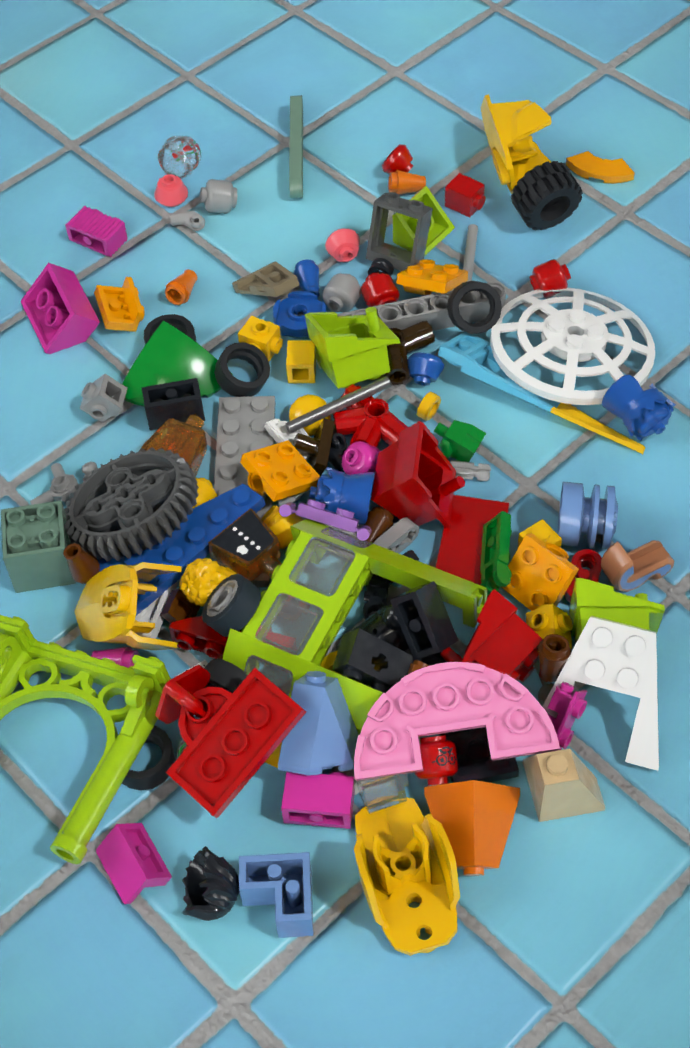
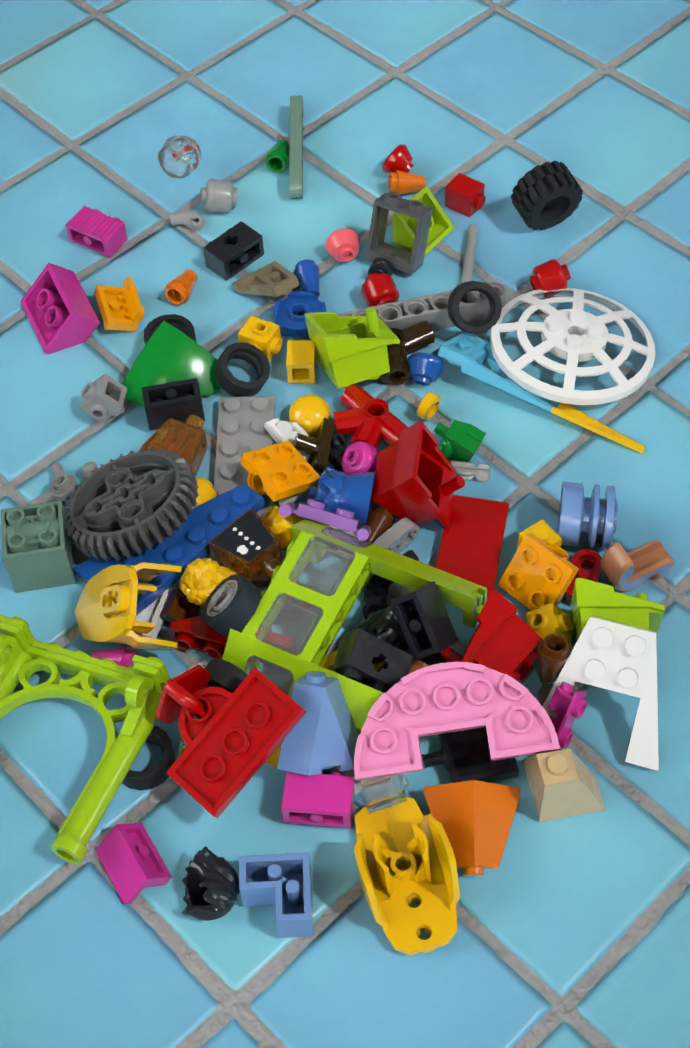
reddish brown cone [63,543,100,584] -> none
coral cone [154,174,188,207] -> none
flat silver bar [285,376,391,434] -> none
light grey head [322,273,361,312] -> none
light orange plate [397,259,468,296] -> none
red head [415,735,458,786] -> none
green hinge [480,511,512,596] -> none
yellow piece [481,94,552,194] -> none
light orange tile [566,151,635,183] -> none
blue hat [602,375,676,441] -> none
none -> black brick [203,221,264,281]
none -> green cone [265,140,290,173]

